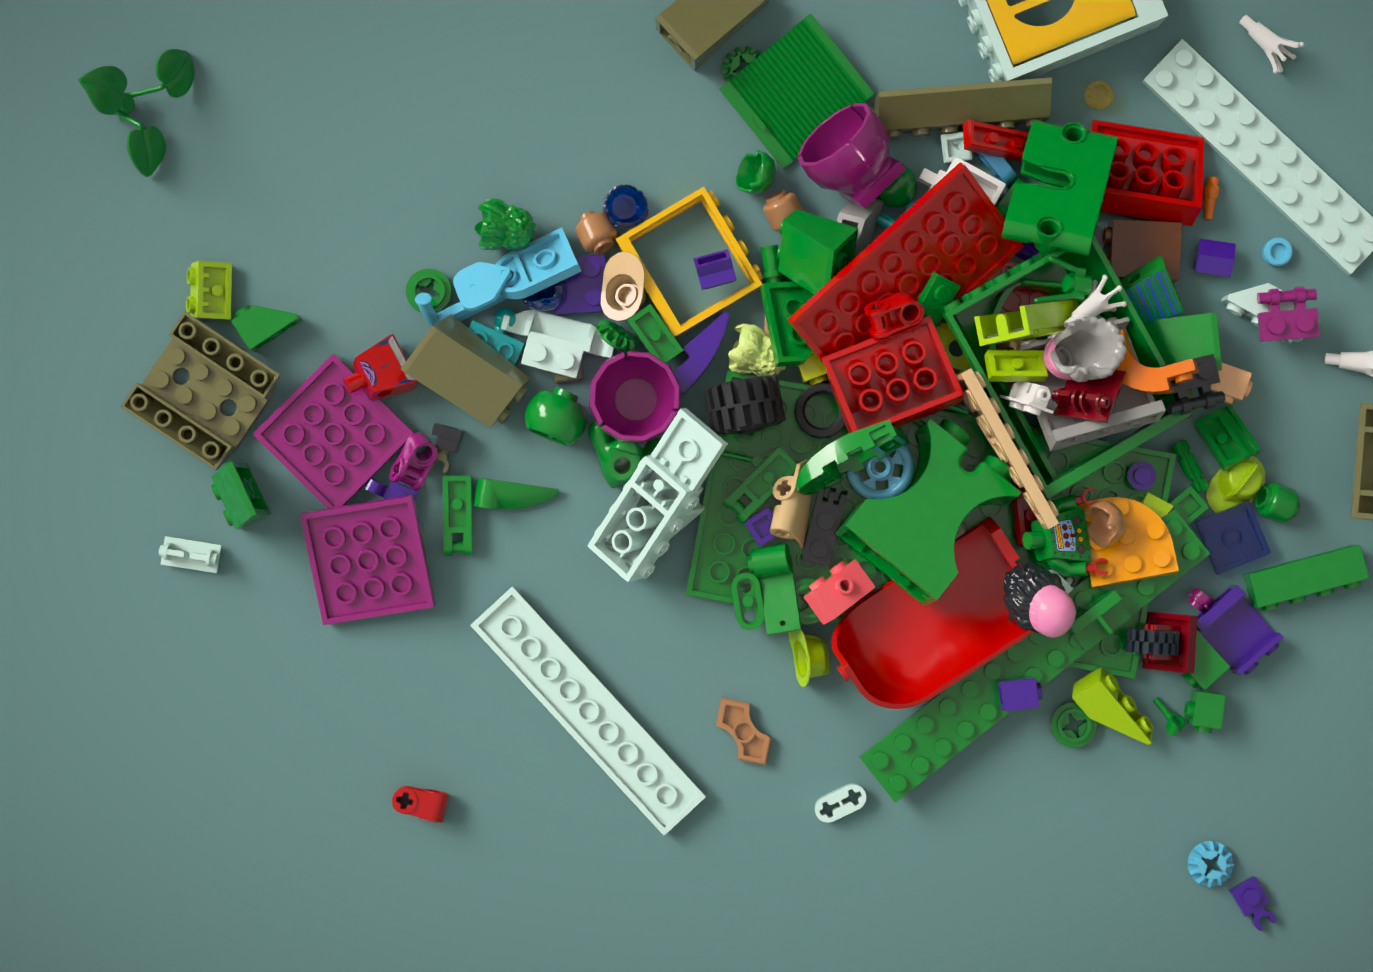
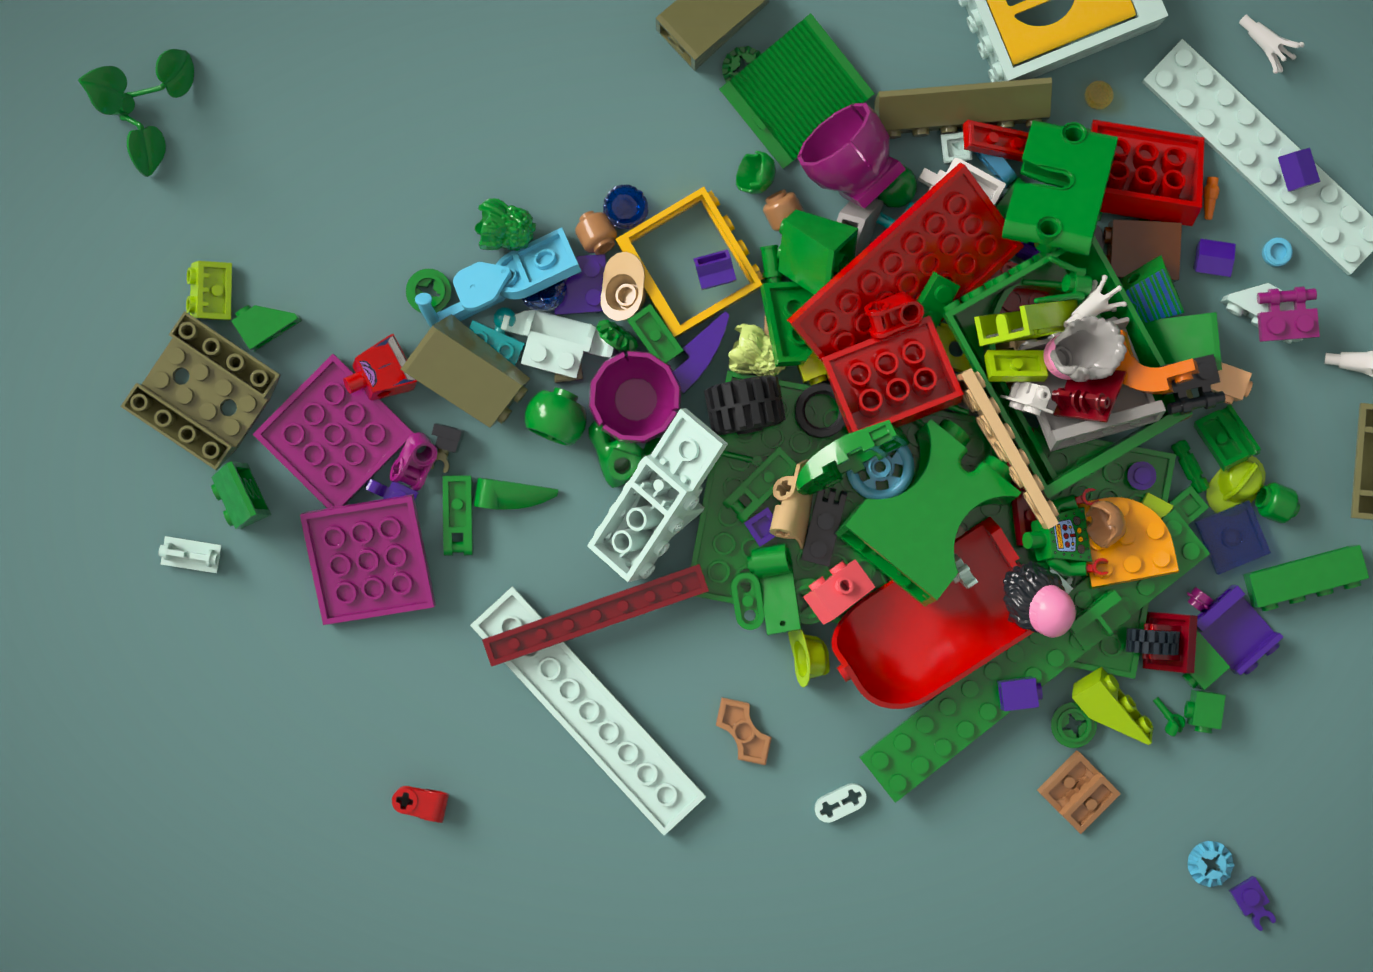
none -> dark red plate [482,564,709,667]
none -> light aqua plate [953,553,978,589]
none -> medium nougat slope [1037,750,1121,834]
none -> dark purple piece [1278,148,1320,192]

